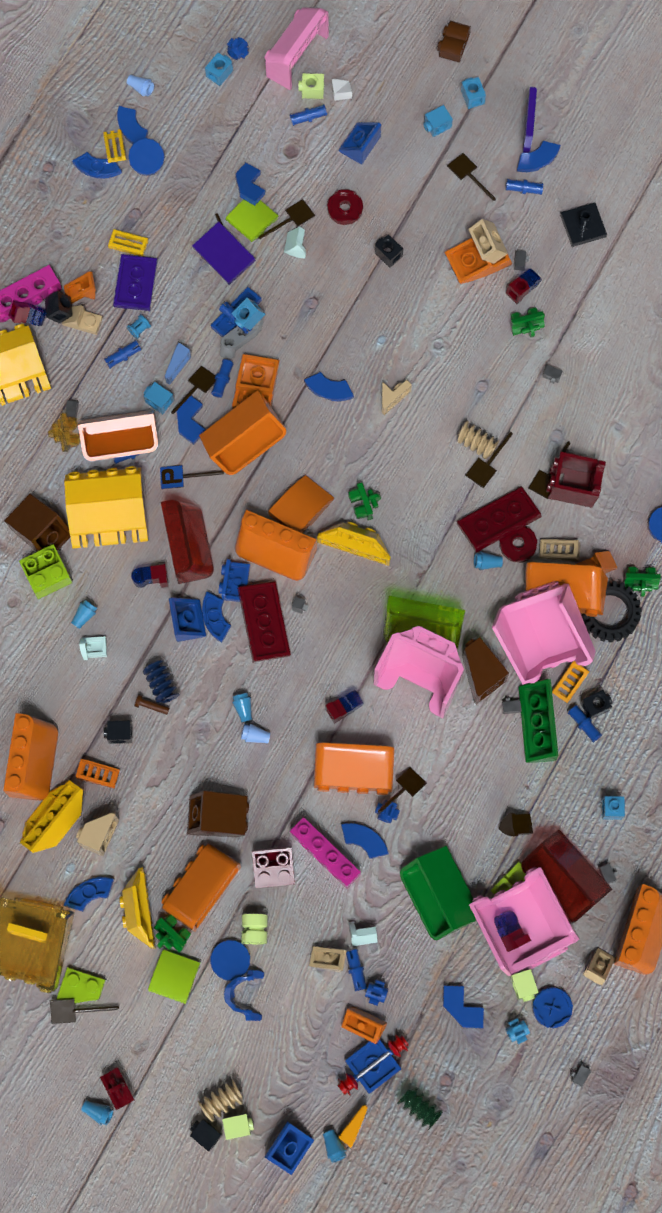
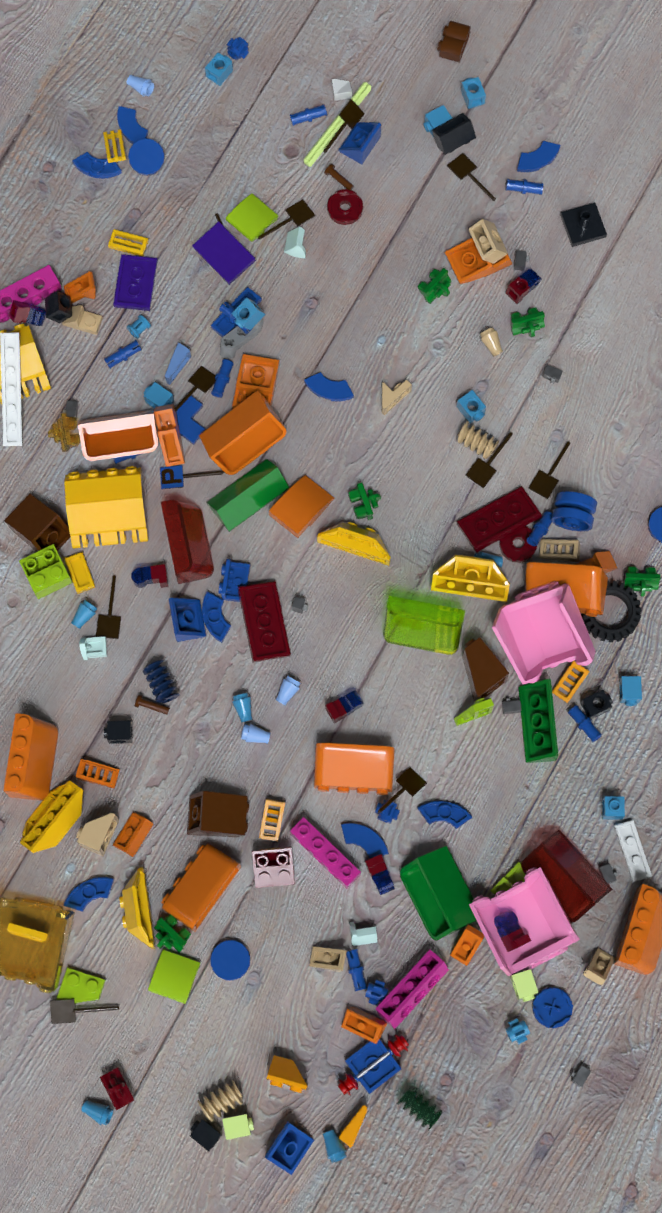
blue helmet [224,970,264,1021] -> none
blue tile [235,163,265,205] -> none
orange windscreen [235,510,317,581] -> none
yellowish green wheel [241,914,268,945] -> none
bright pink windscreen [264,7,329,90] -> none
yellowish green brick [298,73,324,99] -> none
bright pink windscreen [374,626,464,719] -> none
black brick [375,234,404,268] -> none
blue tile [443,986,484,1029] -> none
dark brown tile [499,813,533,836] -> none
dark purple tile [523,87,537,153] -> none
dark red container [546,452,606,508] -> none
none -> white tile [0,333,22,446]
none -> yellow tile [64,552,95,594]
none -> dark brown piece [96,575,121,639]
none -> orange slope [113,812,153,857]
none -> orange slope [154,404,185,467]
none -> green slope [206,459,289,532]
none -> light orange slope [259,798,285,842]
none -> light orange slope [266,1055,308,1093]
none -> light blue cone [276,676,301,706]
none -> yellowish green axle [303,82,371,167]
none -> dark brown piece [323,99,365,153]
none -> reddish brown piece [324,164,354,190]
none -> leg [365,854,395,896]
none -> dark pink brick [375,950,449,1029]
none -> blue tile [417,801,472,829]
none -> green hips [418,268,451,304]
none -> yellow wedge [431,555,510,602]
none -> black brick [432,113,476,155]
none -> orange slope [450,924,485,966]
none -> lime wing [454,698,494,726]
none -> dark azure brick [457,390,486,424]
none -> tan cone [480,328,503,357]
none -> blue pin [527,511,553,546]
none -> blue wheel [551,491,598,532]
none -> white tile [614,820,652,883]
none -> dark azure brick [619,676,642,706]

